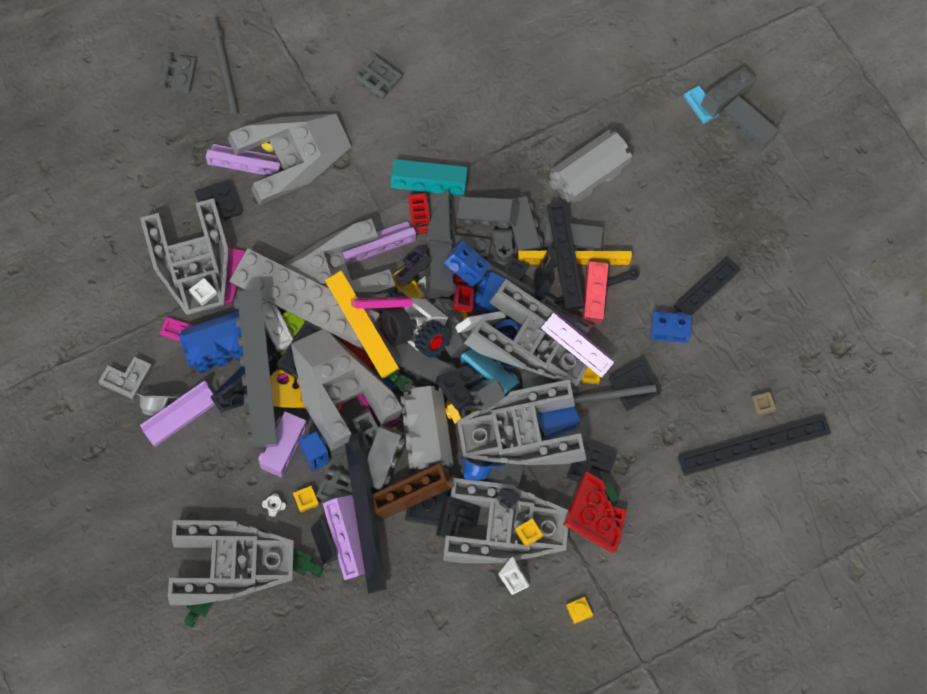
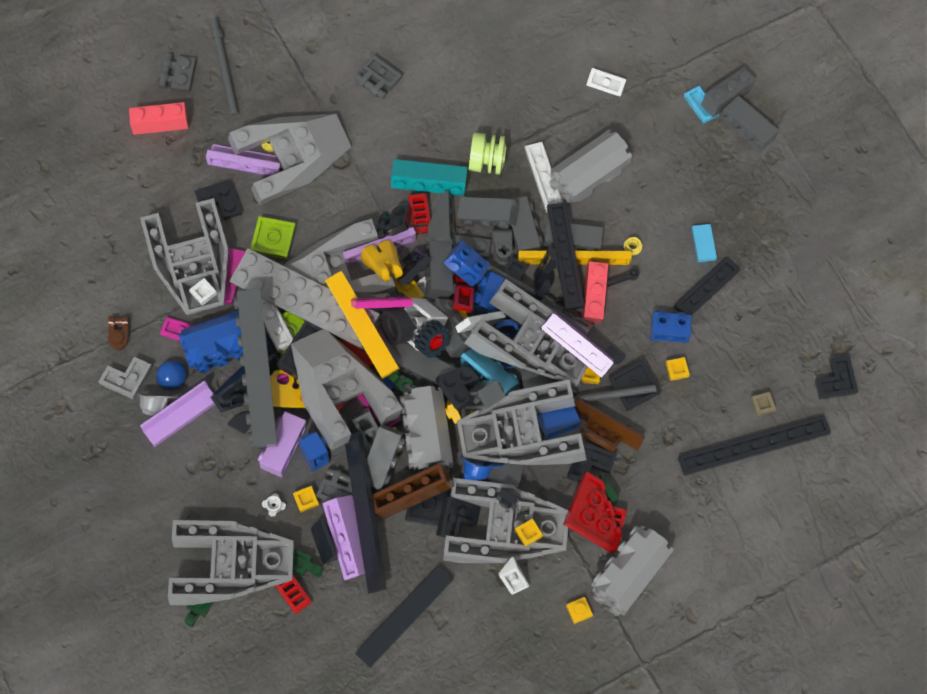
none -> reddish brown plate [108,316,129,350]
none -> coral brick [129,102,188,135]
none -> blue hair [156,361,187,390]
none -> black tile [228,414,251,434]
none -> lime plate [250,216,296,260]
none -> red slope [275,574,312,615]
none -> black tile [355,566,453,668]
none -> yellow piece [360,240,403,282]
none -> black plate [376,203,412,239]
none -> yellowish green wheel [469,132,506,175]
none -> white tile [524,142,563,213]
none -> reddish brown bracket [574,398,645,453]
none -> white slope [586,68,627,97]
none -> light grey brick [591,525,674,617]
none -> black tile [604,345,625,364]
none -> light yellow plate [623,237,642,255]
none -> yellow plate [665,357,690,381]
none -> medium azure tile [691,224,717,262]
none -> black plate [815,356,858,400]

